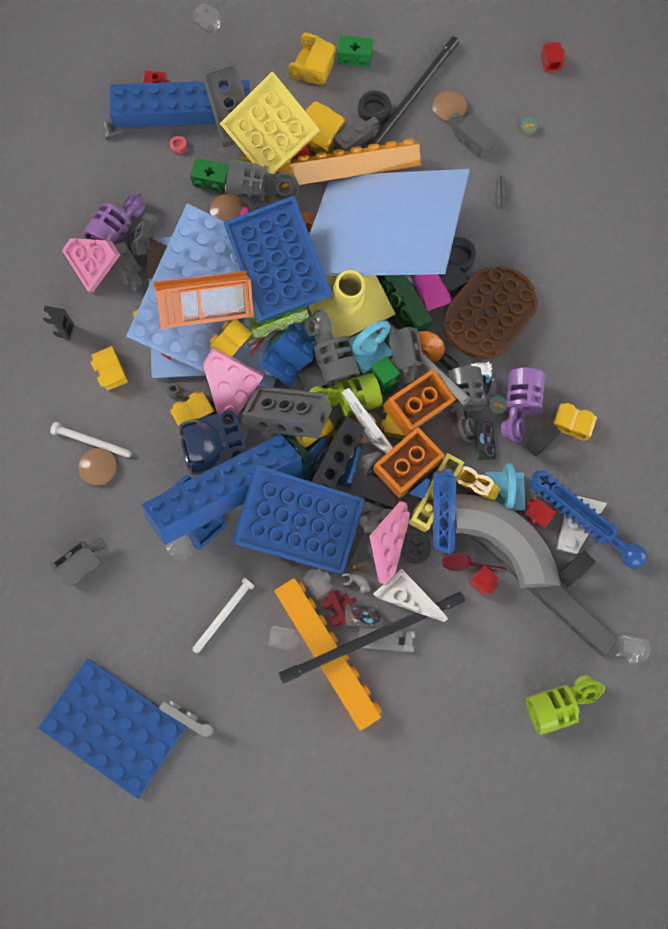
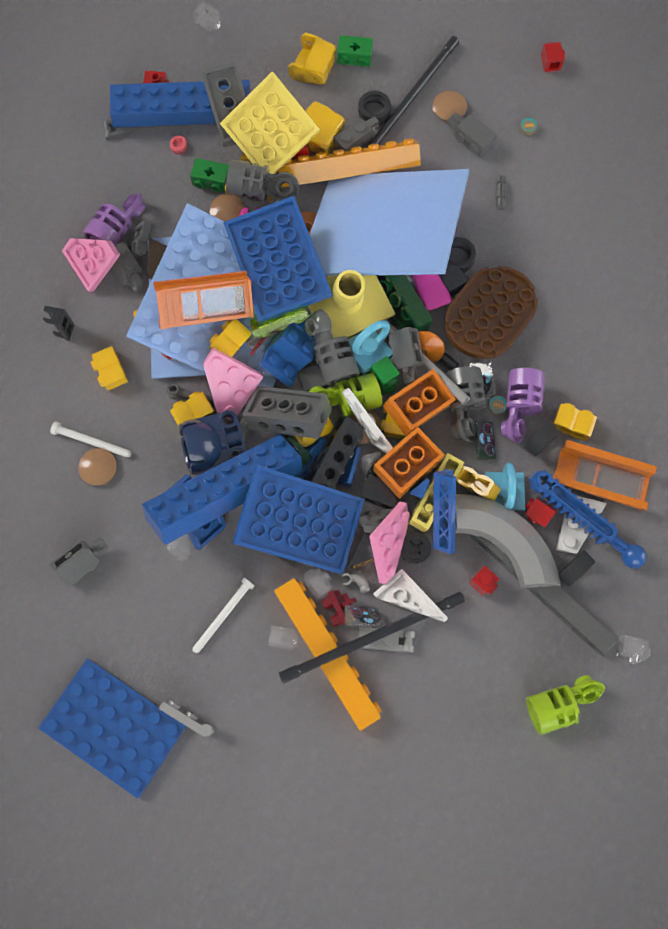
dark red piece [442,553,506,571] -> none
none -> orange piece [553,440,657,511]

